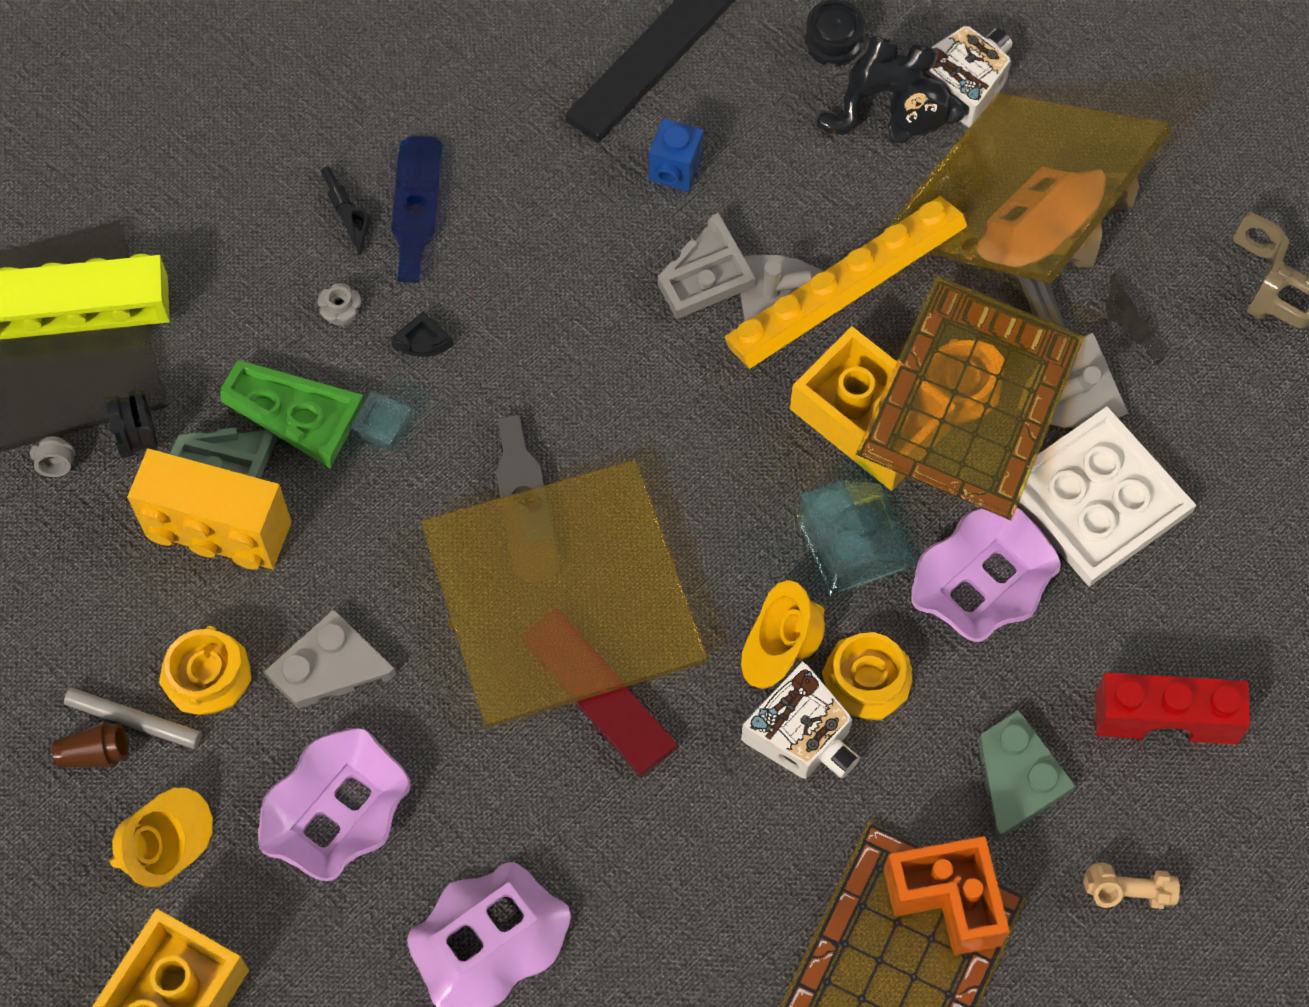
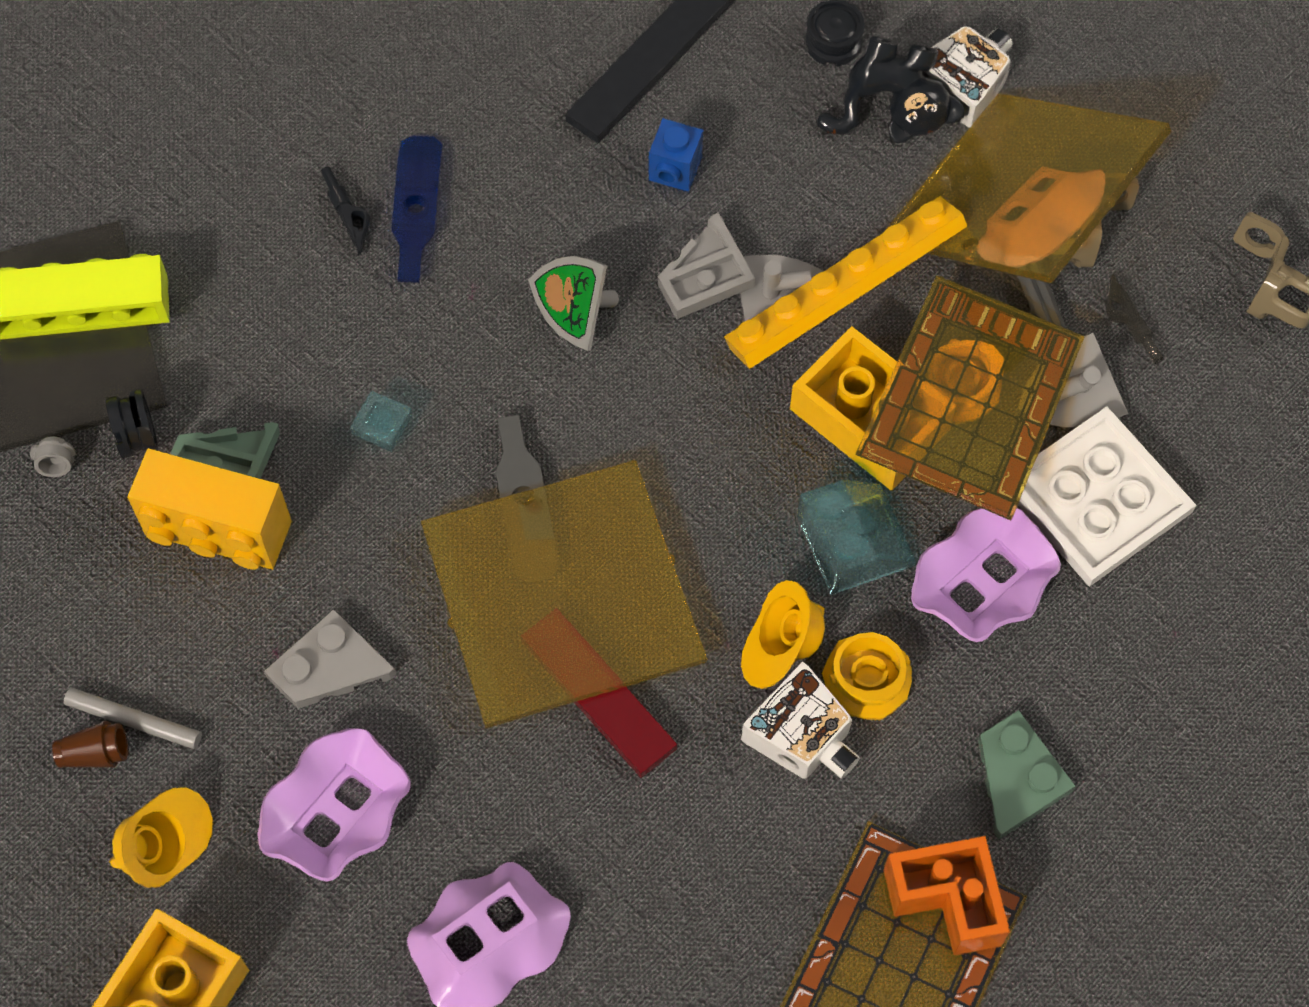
yellow hat [159,626,252,715] -> none
bright green wing [220,360,363,469] -> none
light grey plate [317,283,361,325] -> none
black tile [390,311,454,357] -> none
tan bar [1083,862,1180,909] -> none
red arch [1095,673,1250,745] -> none
none -> shield [528,256,619,351]

